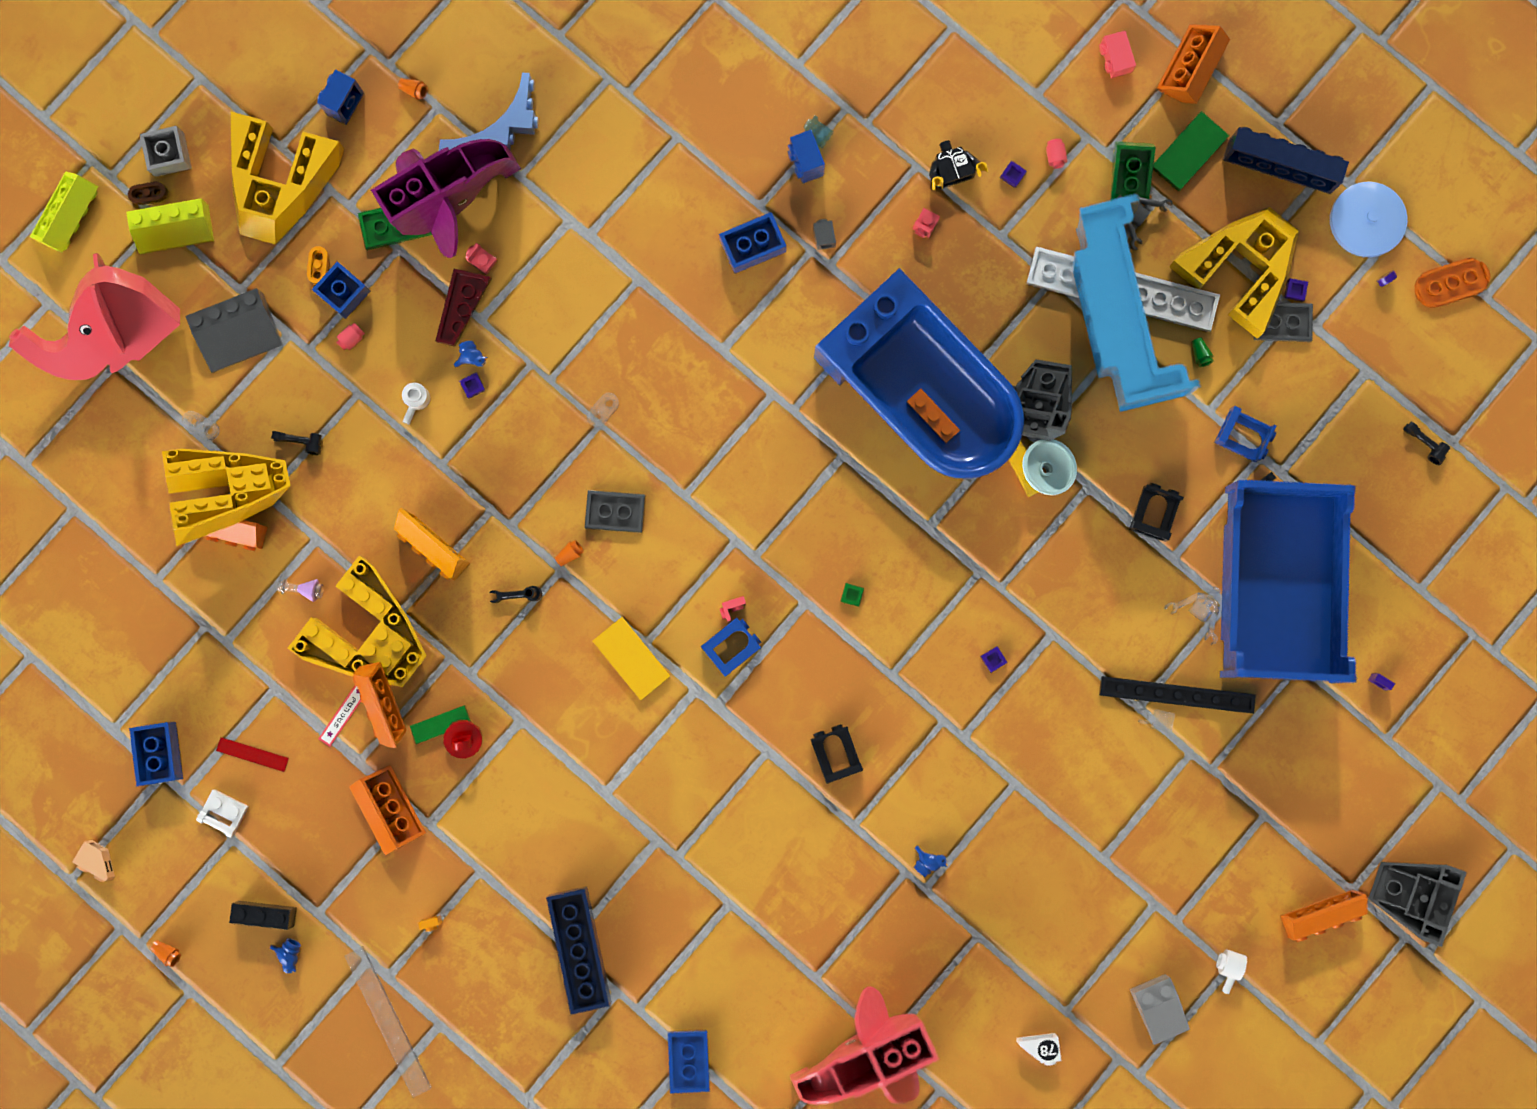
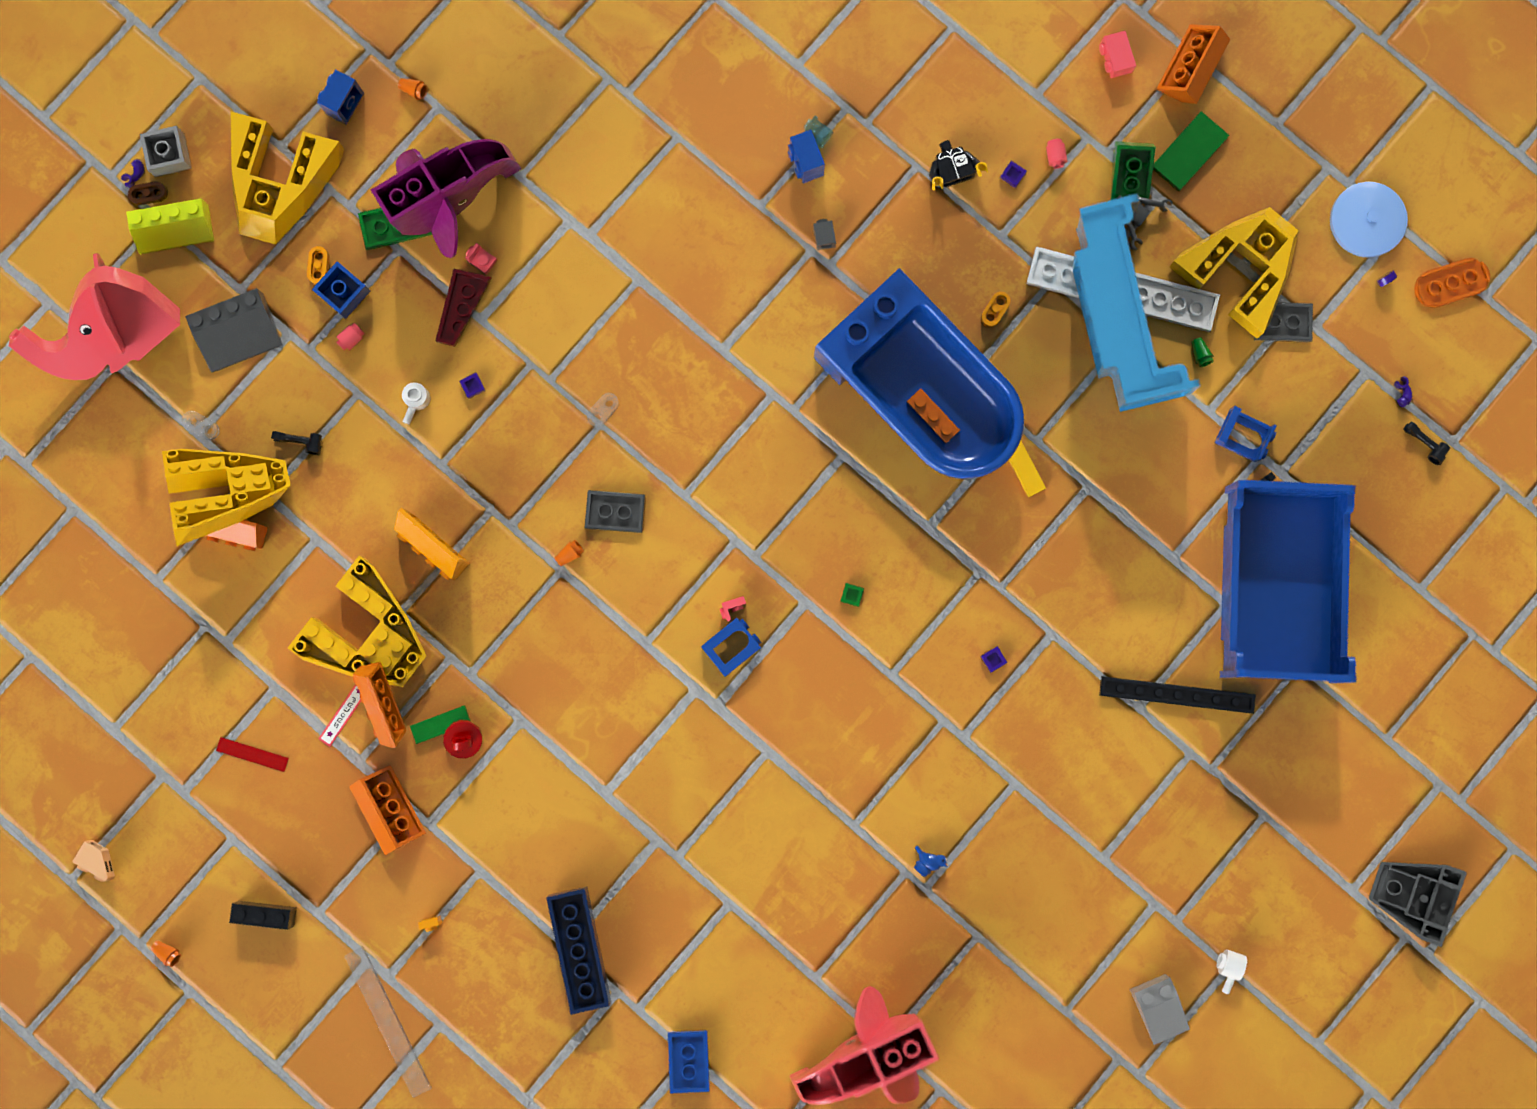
neon yellow slope [30,171,98,253] -> none
blue brick [129,722,183,786] -> none
white plate [196,789,249,838] -> none
blue animal [270,938,301,974] -> none
piece [278,579,324,602] -> none
light blue arch [439,72,539,150] -> none
blue animal [454,341,487,367] -> none
black brick [489,586,542,603] -> none
yellow tile [593,617,670,700] -> none
blue brick [719,212,787,274] -> none
black panel [810,724,863,784] -> none
coral bracket [913,208,940,238] -> none
dark grey wedge [1013,360,1072,441] -> none
white slope [1016,1033,1061,1065] -> none
light aqua dish [1022,439,1077,495] -> none
black panel [1129,483,1184,542] -> none
clear plate [1138,709,1175,733] -> none
clear piece [1164,587,1220,645] -> none
dark blue brick [1223,127,1349,194] -> none
orange slope [1280,890,1368,942] -> none
dark purple tile [1284,278,1308,302] -> none
dark purple tile [1368,673,1395,690] -> none
none -> dark purple arm [121,159,144,188]
none -> light orange plate [981,291,1011,328]
none -> dark purple arm [1394,376,1412,407]

